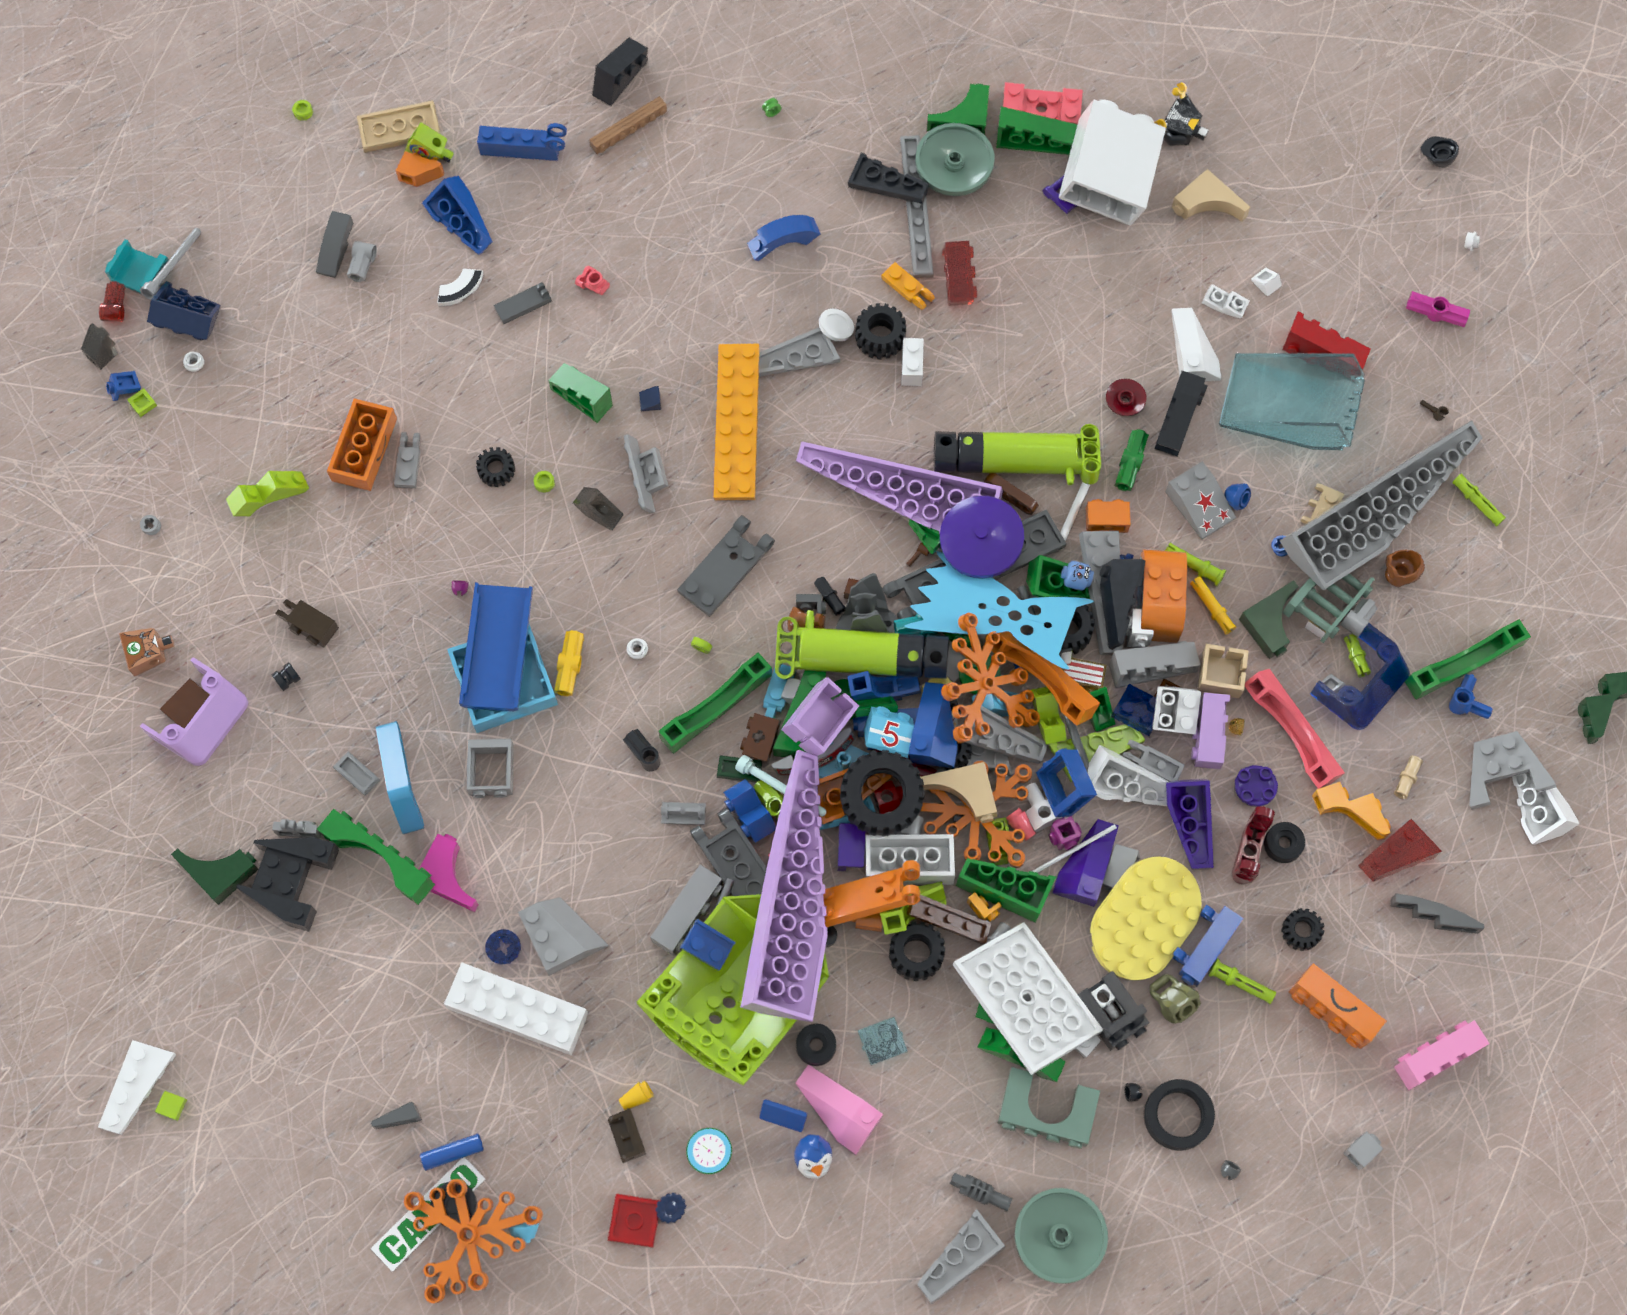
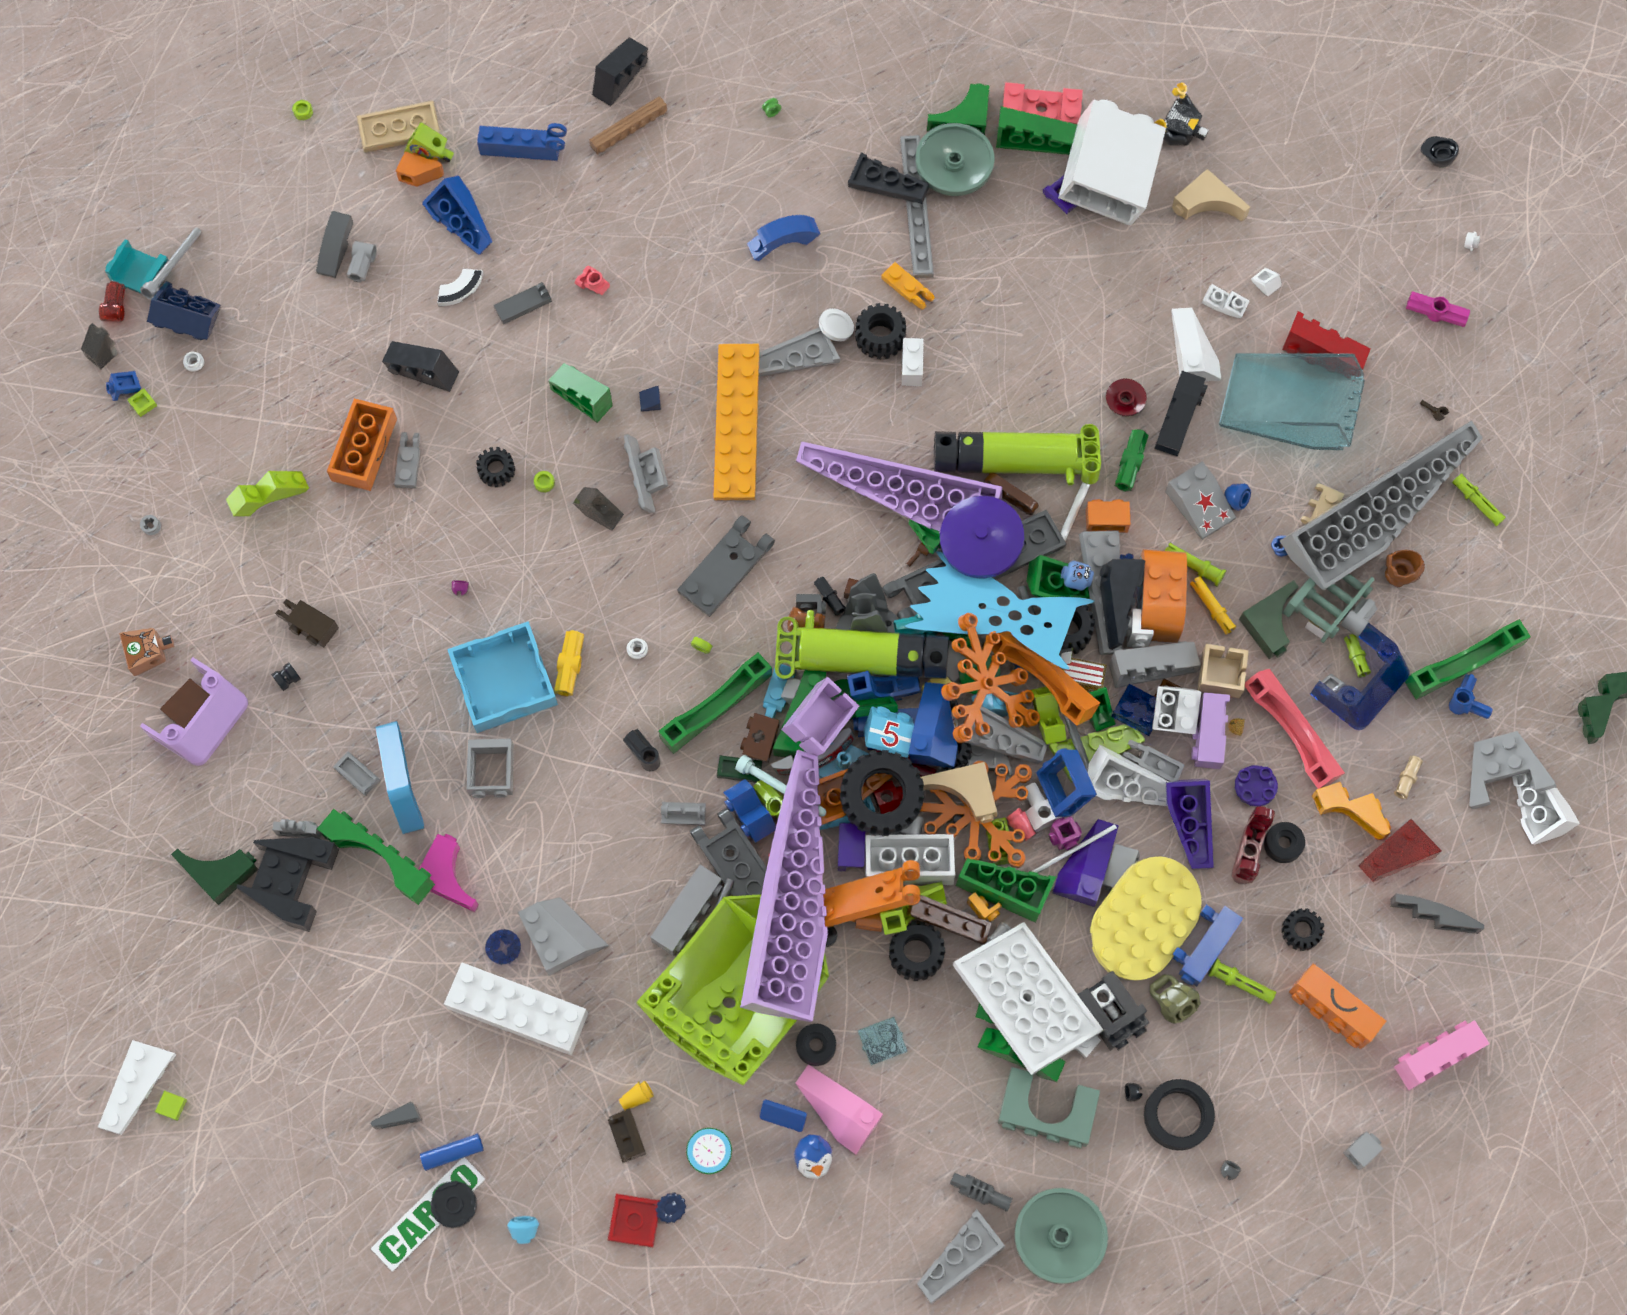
orange plant [404,1179,543,1303] -> none
blue ladder [459,582,533,712] -> none
blue plate [680,919,735,970] -> none
clear red wedge [942,240,977,306] -> none
none -> black wedge [382,341,460,392]

